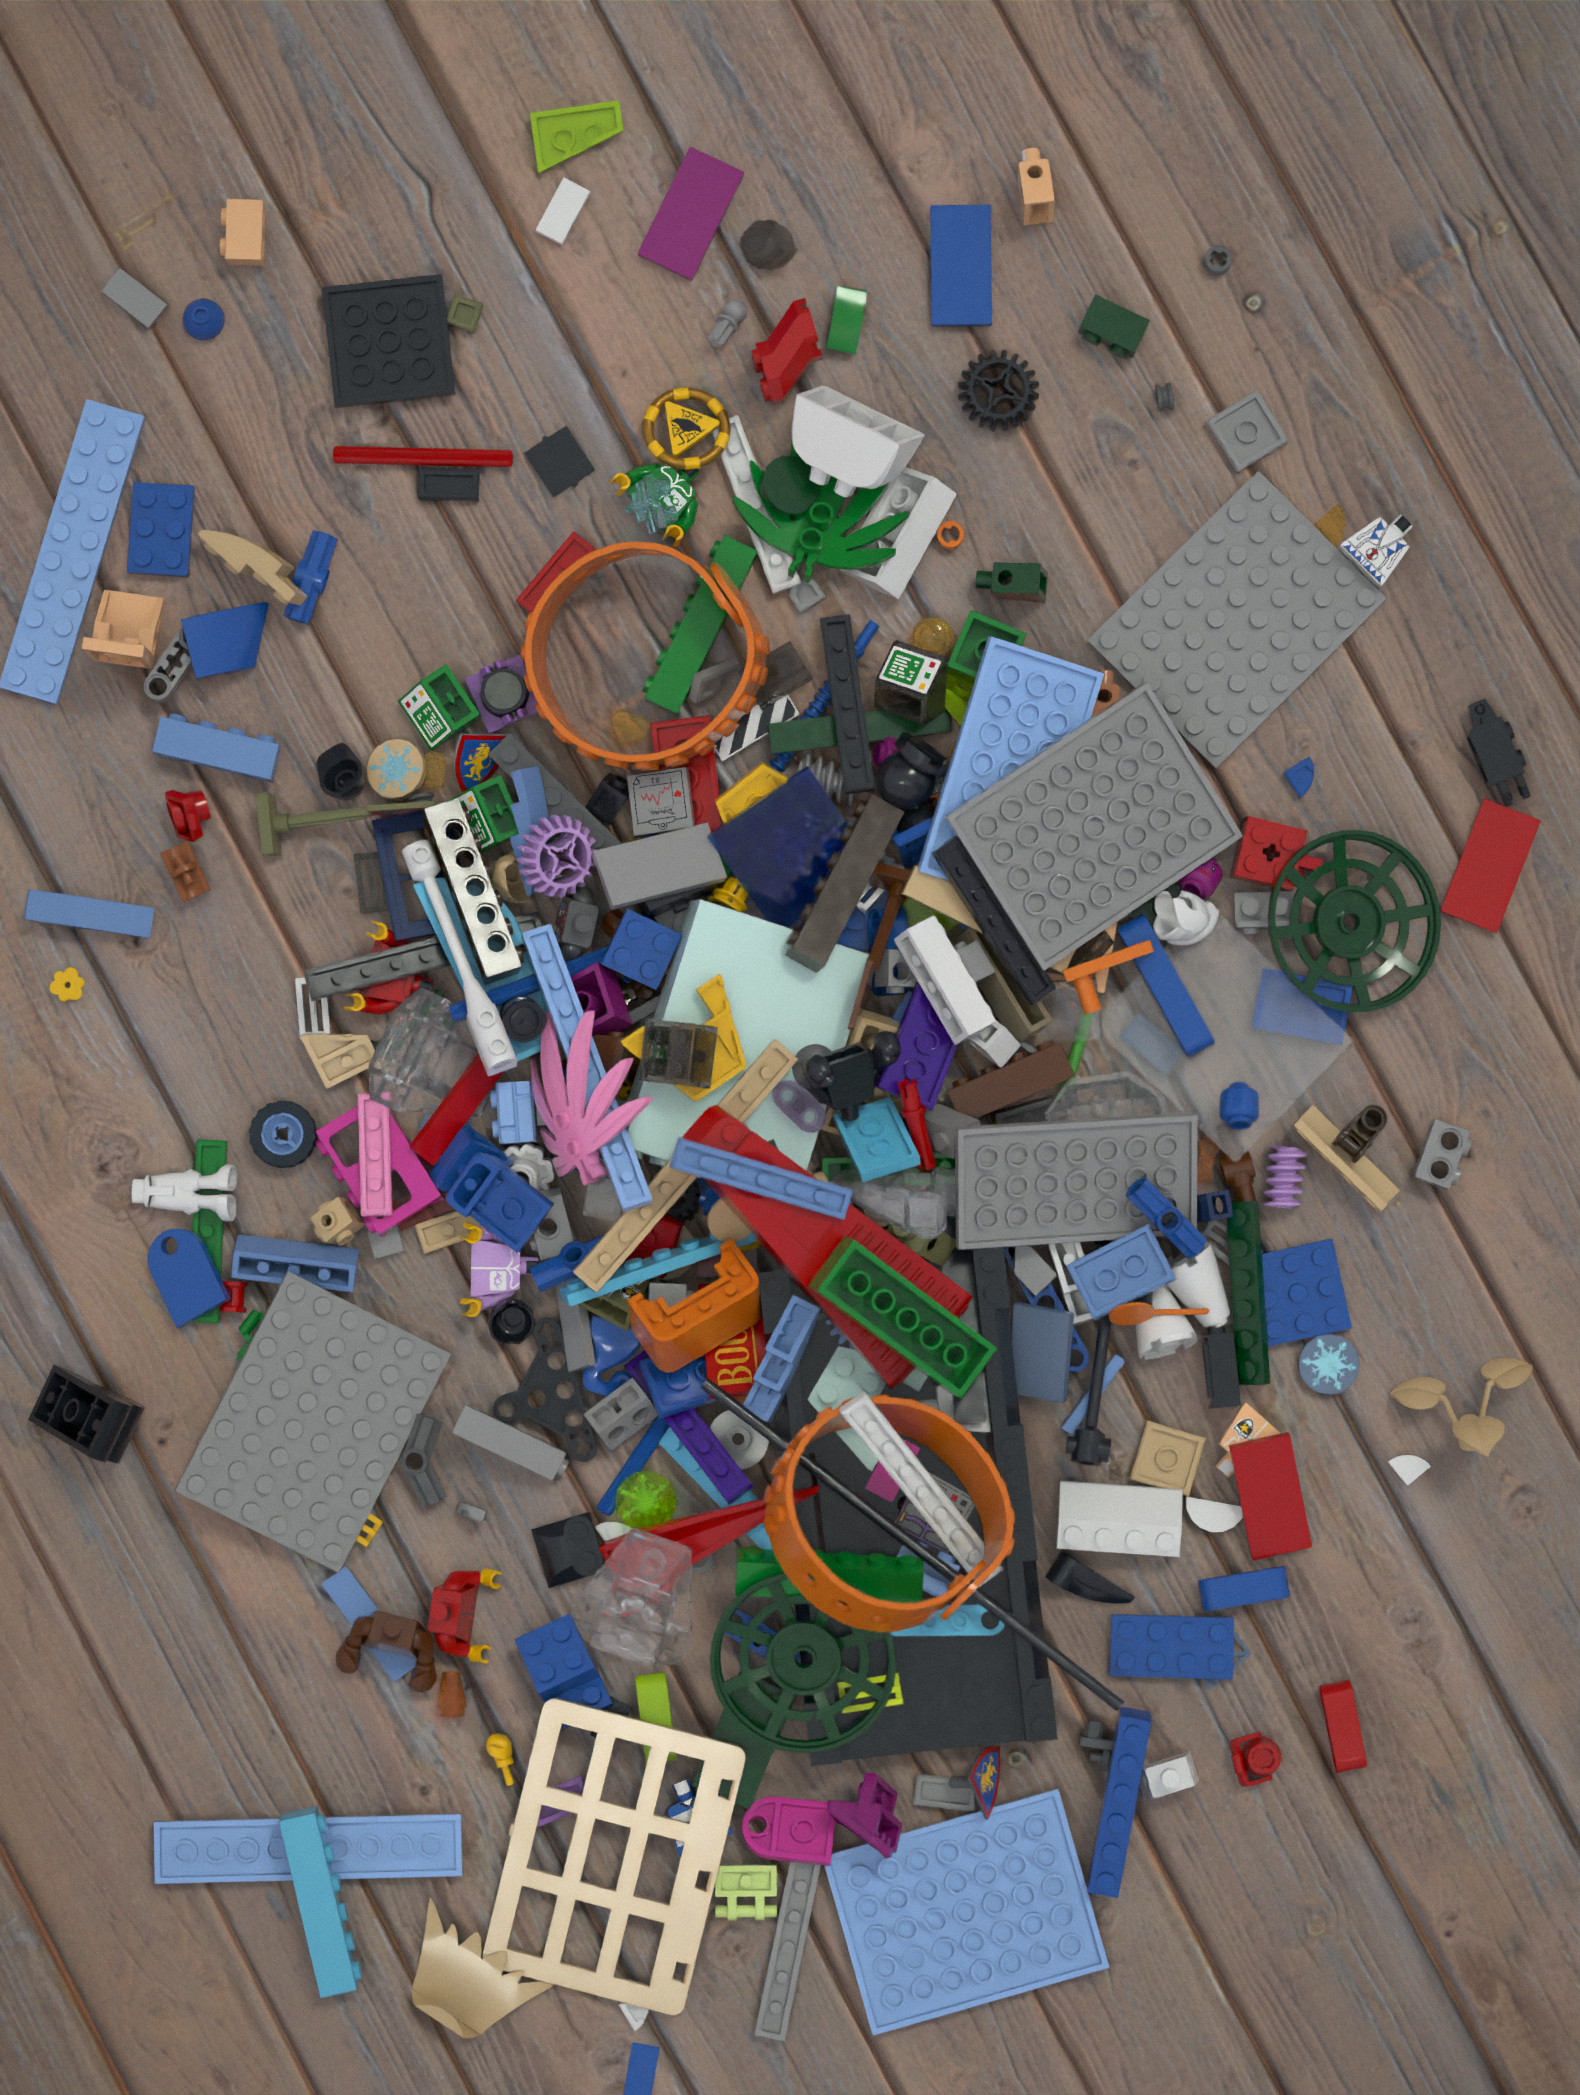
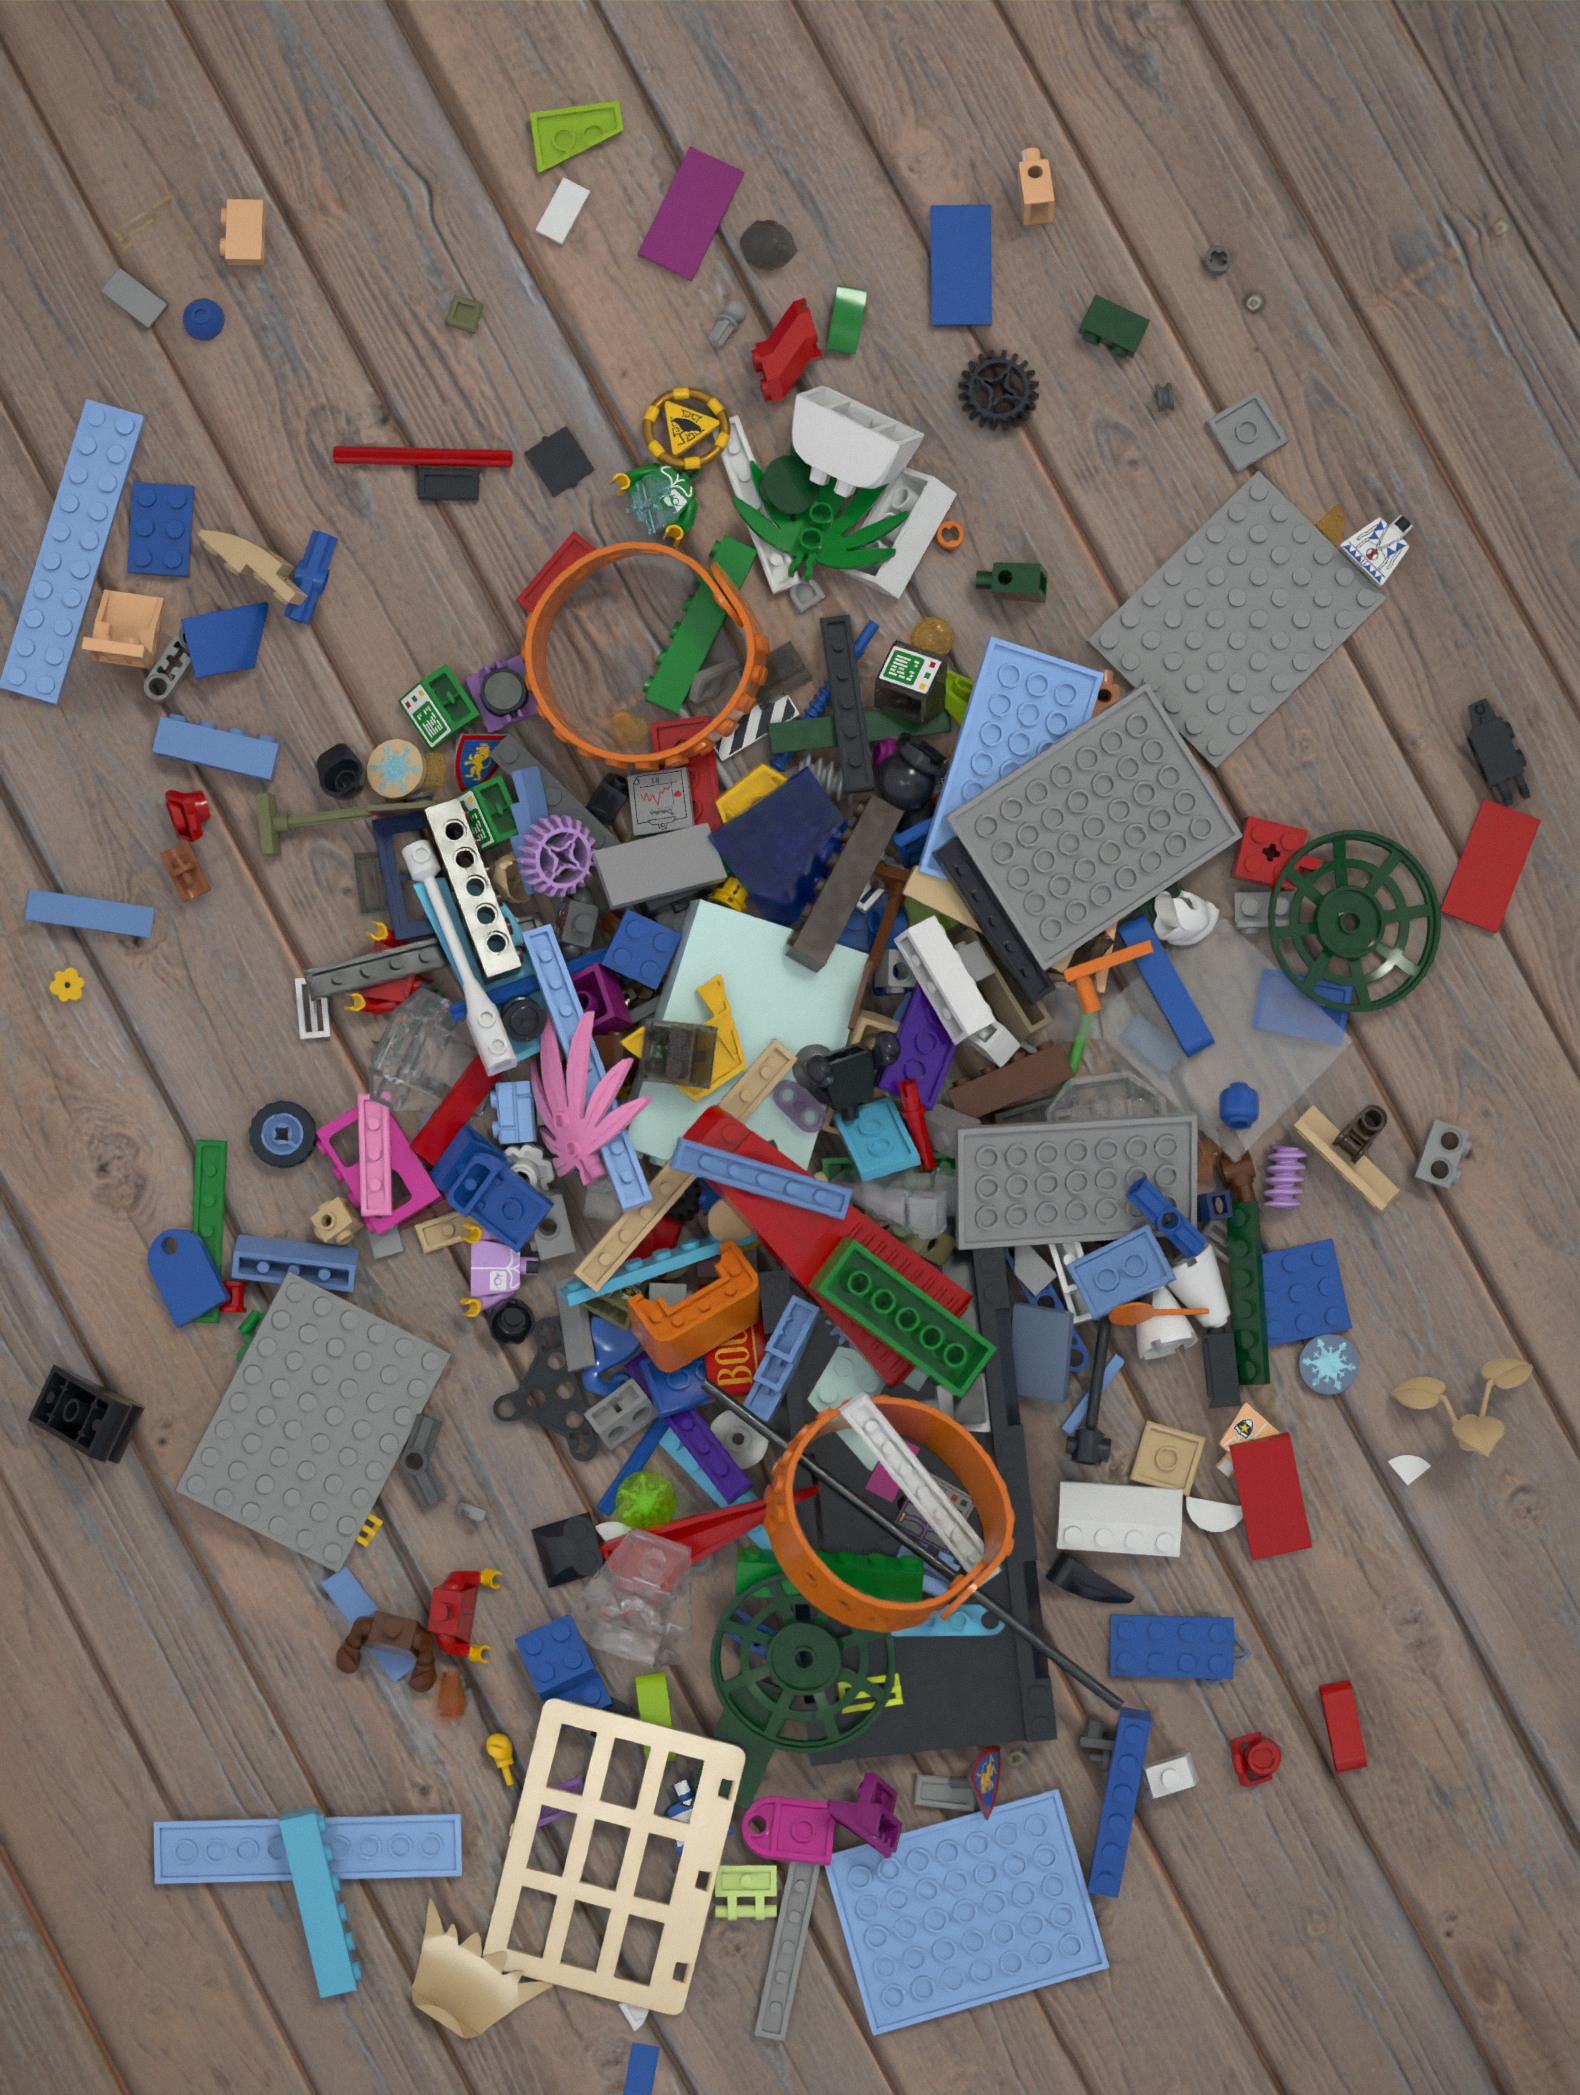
white piece [132,1164,237,1222] -> none
tan wing [300,1034,381,1089] -> none
black plate [322,274,456,408] -> none
light grey slope [452,1405,570,1481] -> none
blue piece [530,1234,604,1292] -> none
green brick [946,610,1027,682] -> none
magenta head [1178,858,1223,899] -> none
blue beam [1198,1566,1290,1611] -> none
blue tile [1283,756,1314,799] -> none

